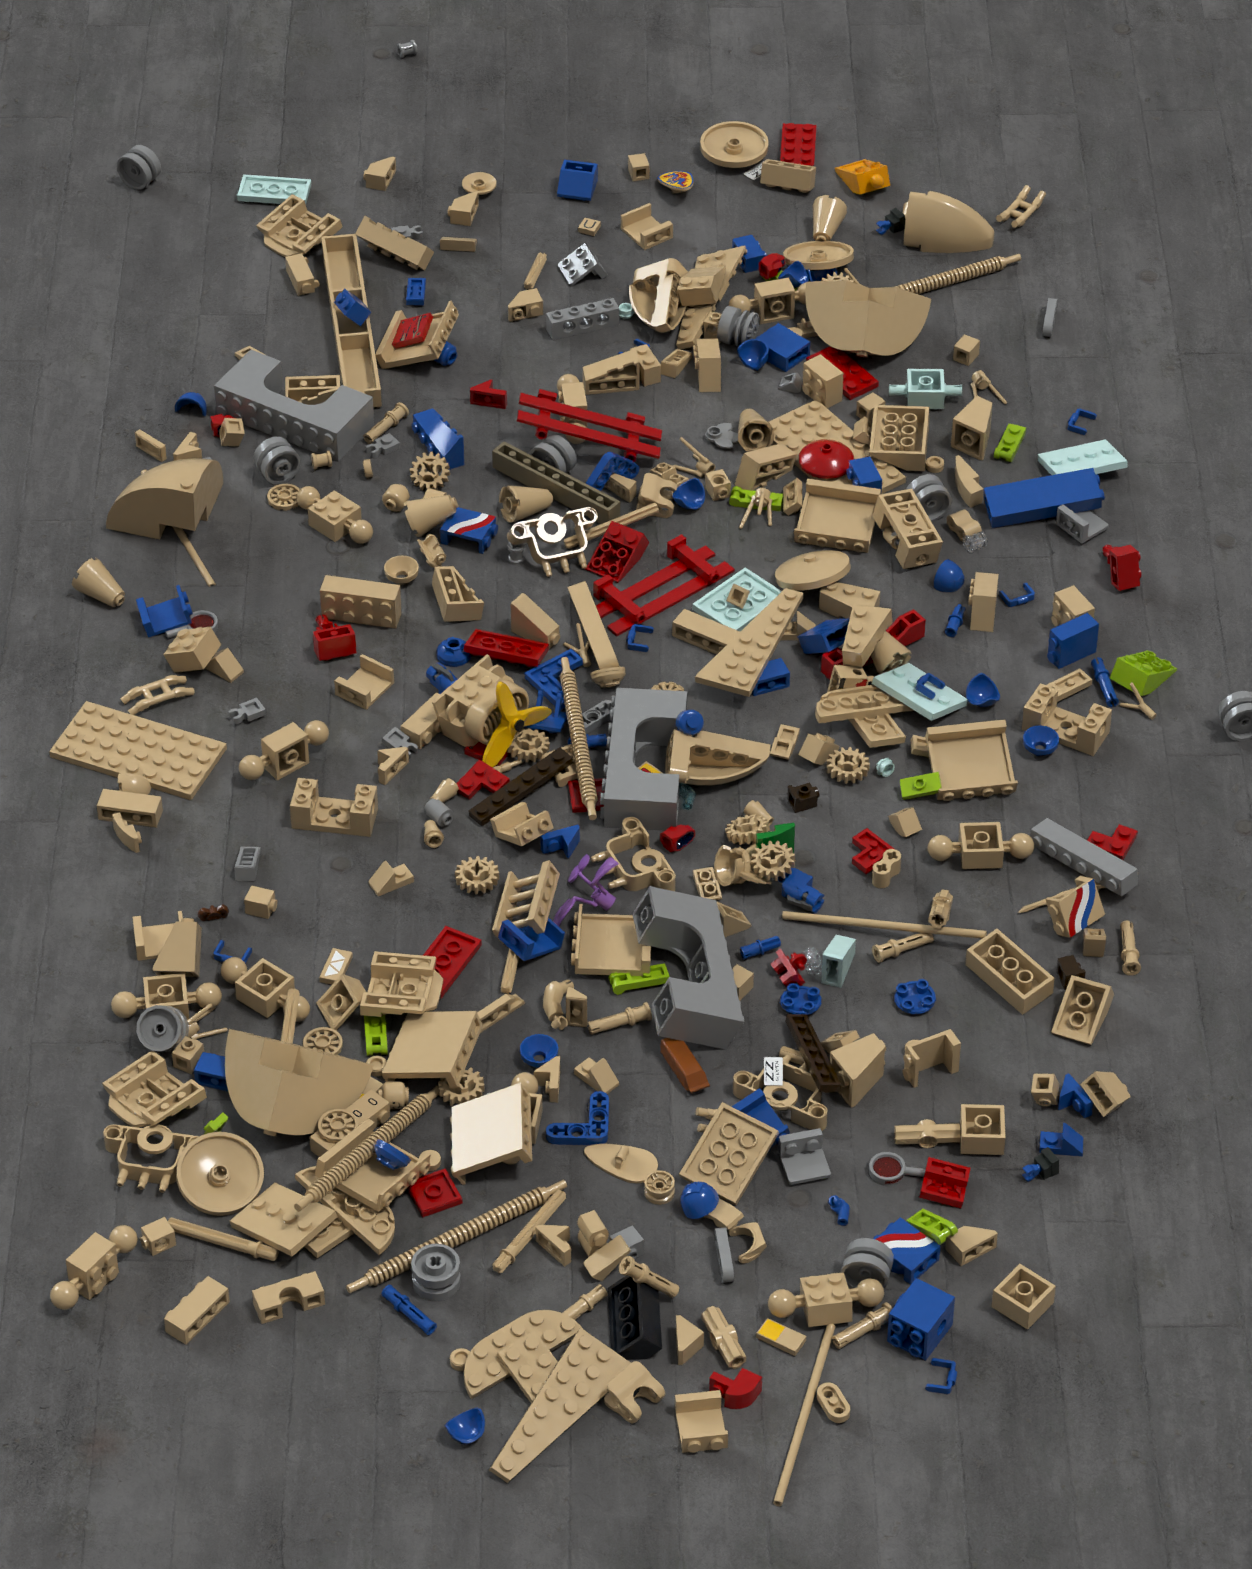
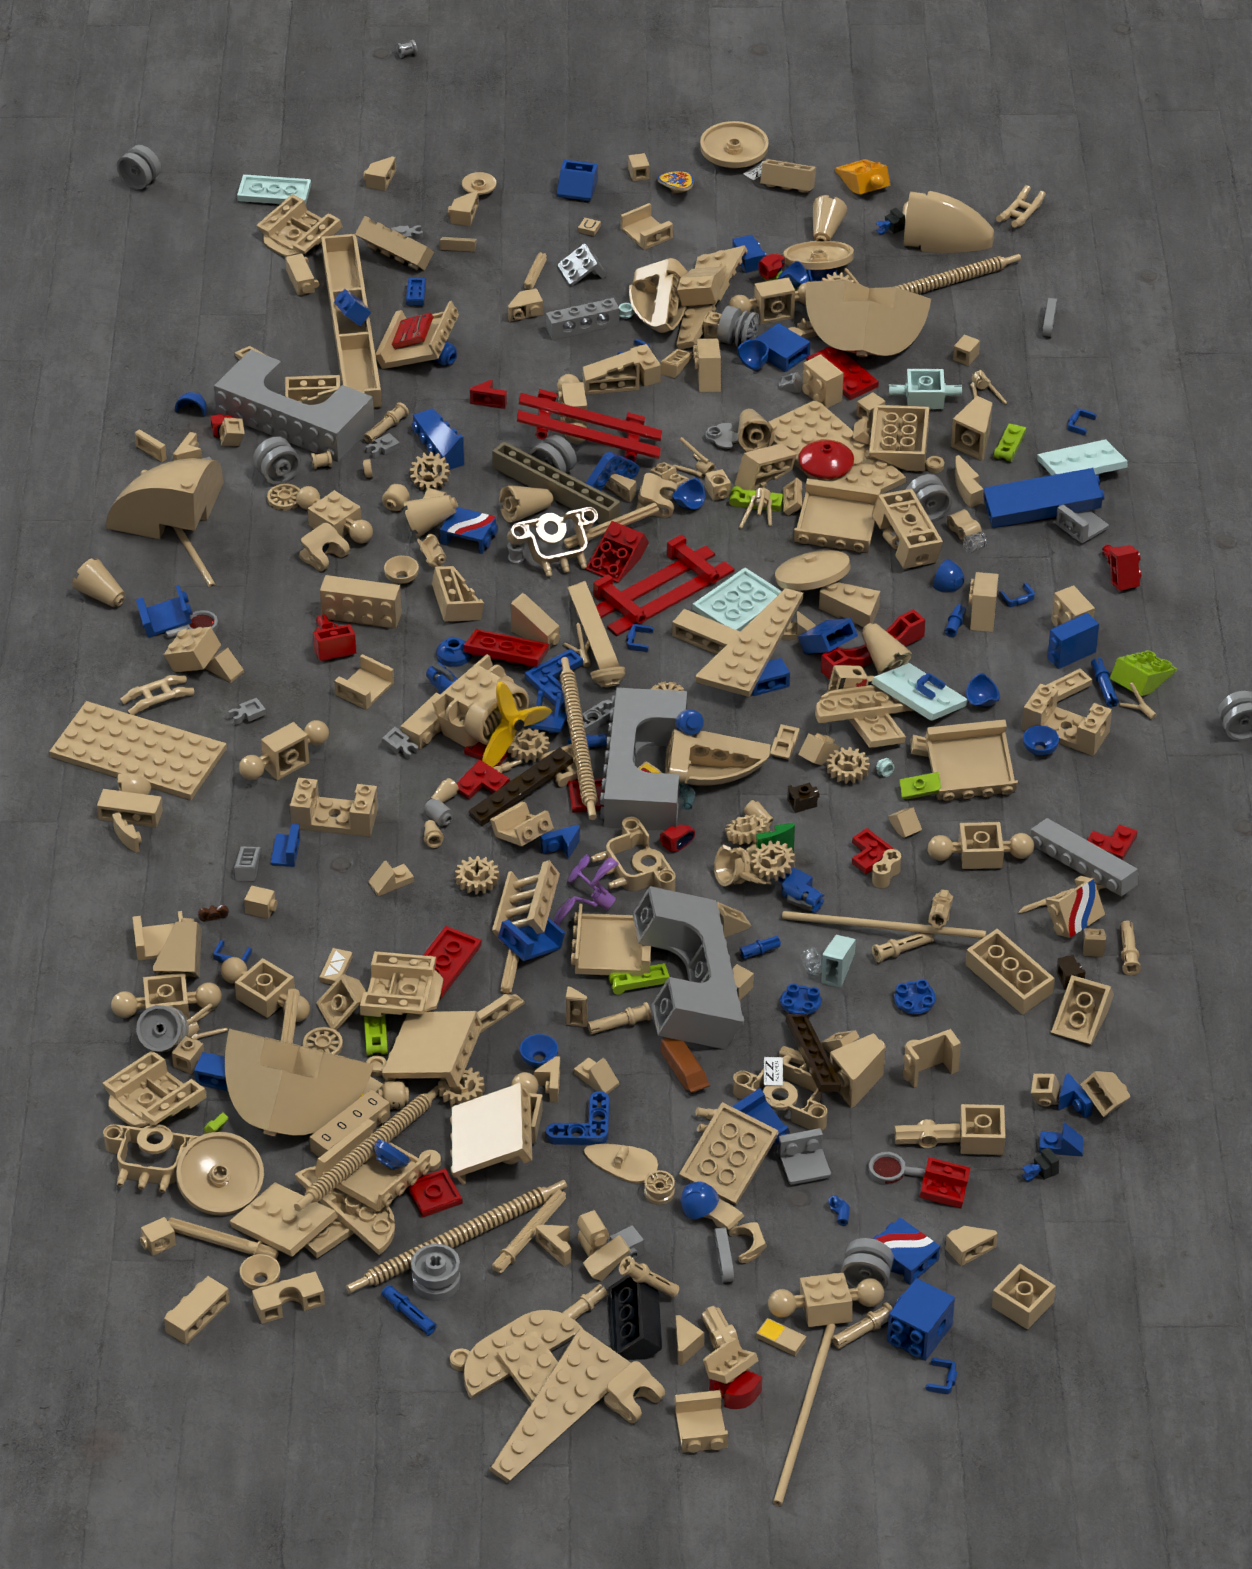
tan brick [50,1225,138,1310] -> none
tan wheel [318,1109,358,1143] -> none
tan slope [377,747,409,785] -> none
blue helmet [444,1407,485,1444] -> none
tan arm [543,979,574,1030] -> none
tan slope [693,867,722,900] -> none
tan slope [726,583,750,609] -> none
red hips [771,948,807,987] -> none
red plate [780,123,816,167] -> none
tan plate [817,1383,850,1423] -> none
tan wedge [842,604,893,667] -> none
blue brick [846,457,882,494] -> none
lime plate [906,1209,958,1245] -> none
none -> tan piece [240,1254,280,1290]
none -> blue panel [271,824,300,867]
none -> tan piece [299,523,350,572]
none -> tan bracket [703,1337,759,1384]

